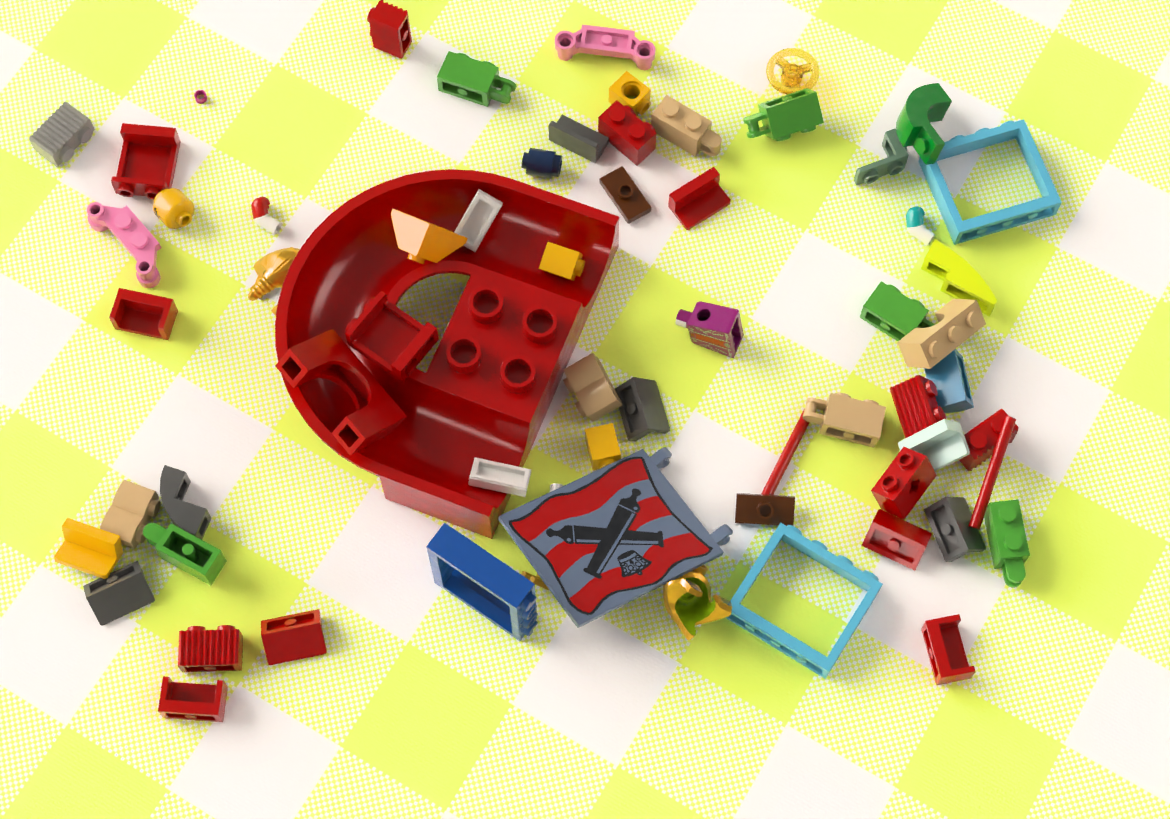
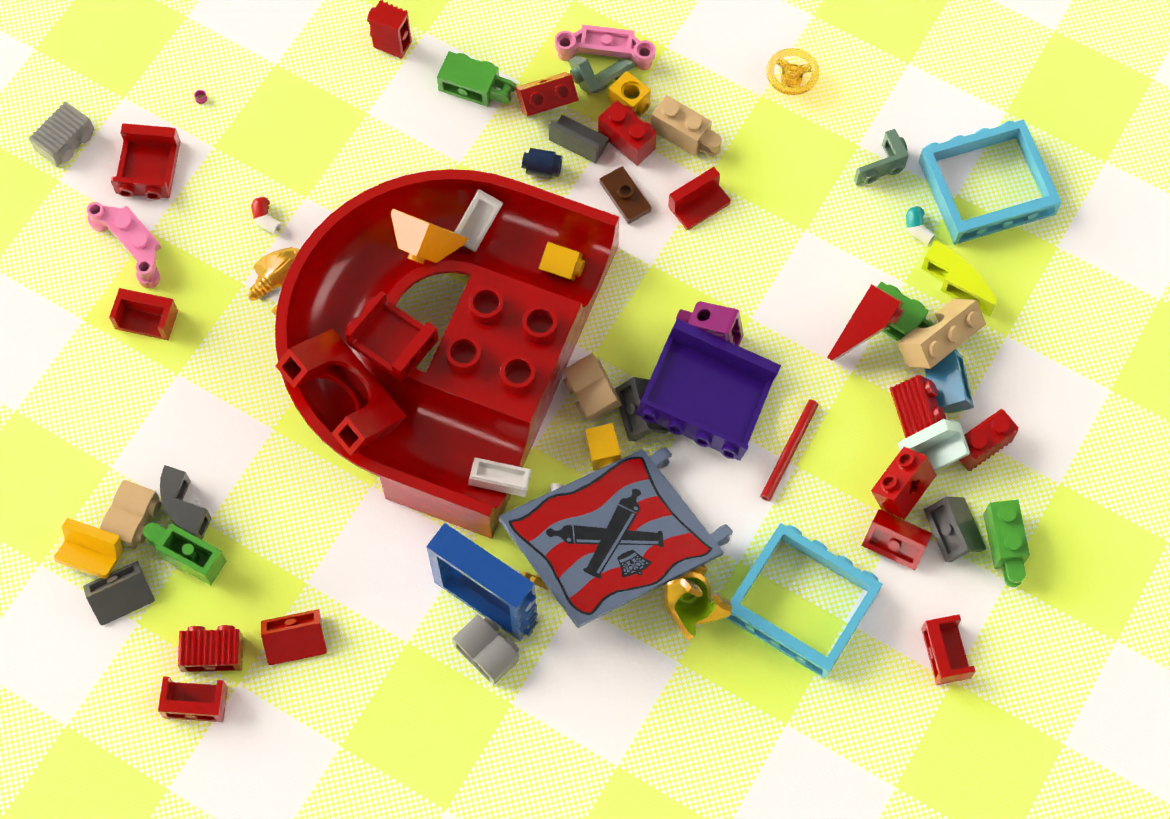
yellow head [153,188,195,229] -> none
reddish brown plate [735,493,795,526] -> none
bright green brick [743,88,824,141] -> none
tan brick [803,392,886,448] -> none
green arch [896,83,952,165] -> none
red piece [969,416,1016,530] -> none
none -> light grey brick [452,614,520,686]
none -> red brick [515,72,579,116]
none -> sand green bracket [568,56,635,93]
none -> dark purple panel [635,319,781,461]
none -> red slope [827,284,904,361]

